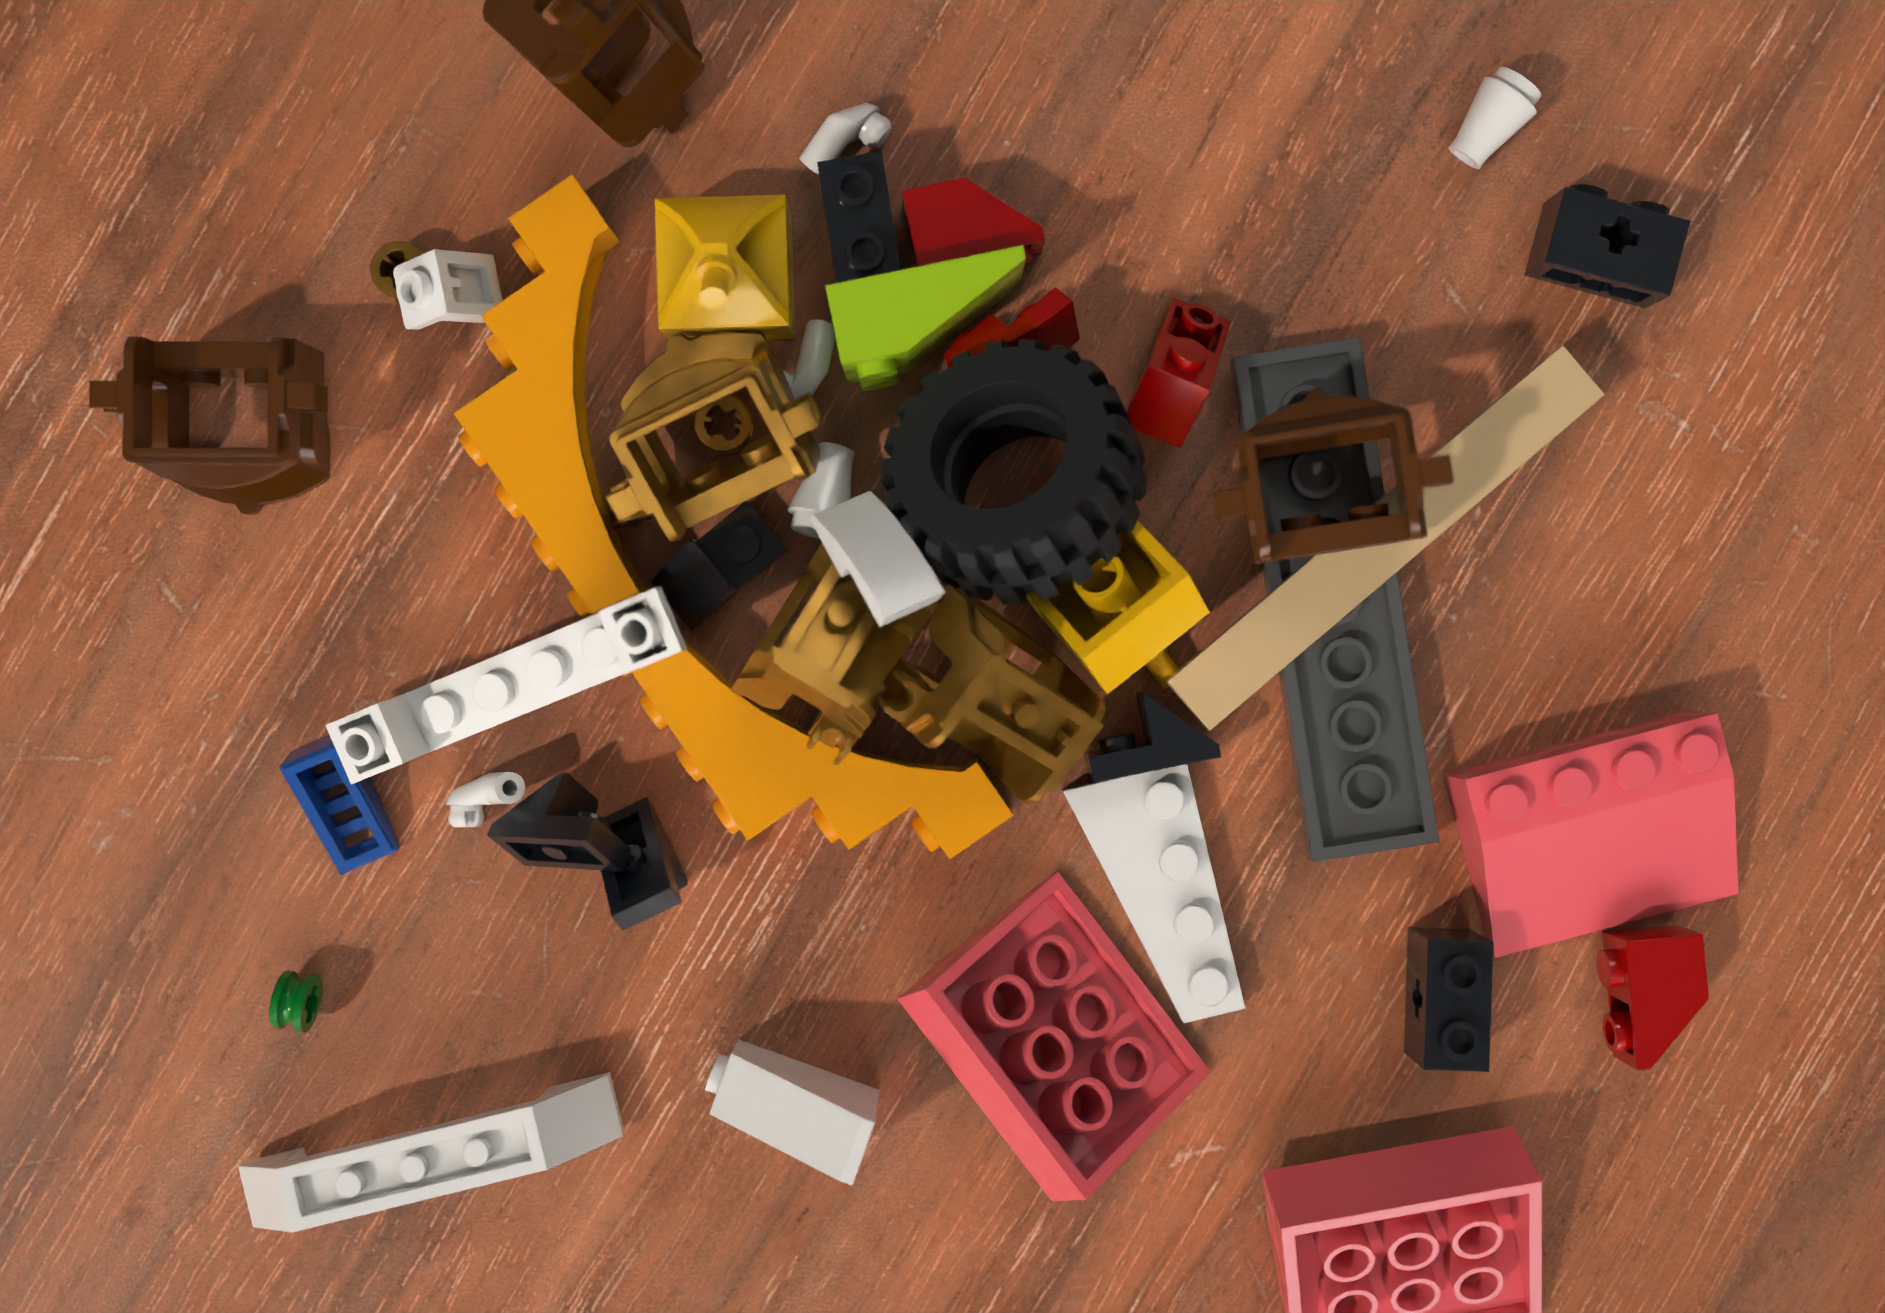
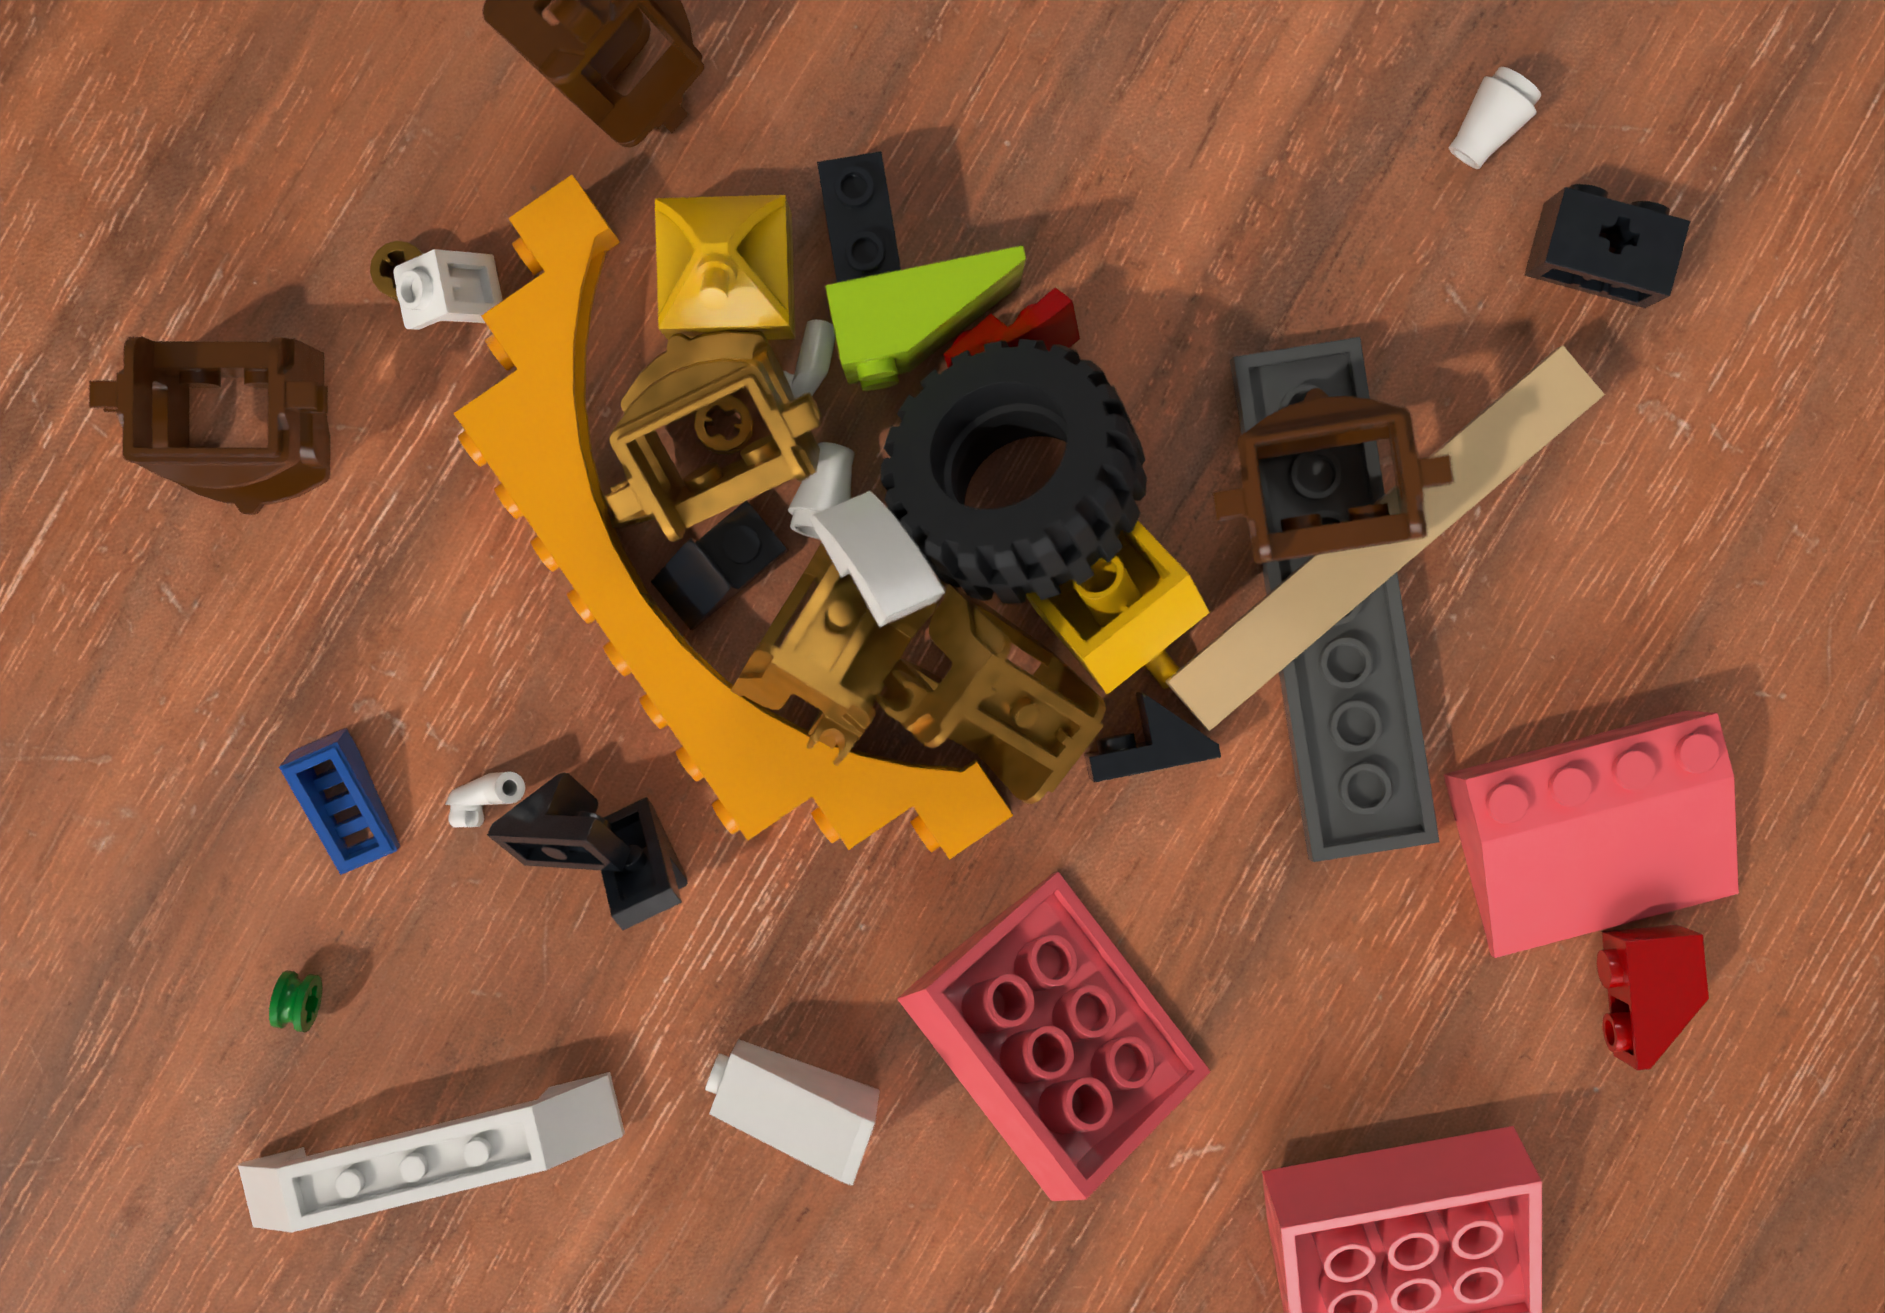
white slope [326,586,687,784] -> none
white arm [799,102,892,175] -> none
red slope [902,177,1045,267] -> none
white wing [1062,764,1245,1023] -> none
red slope [1126,297,1231,449] -> none
black brick [1404,927,1493,1072] -> none

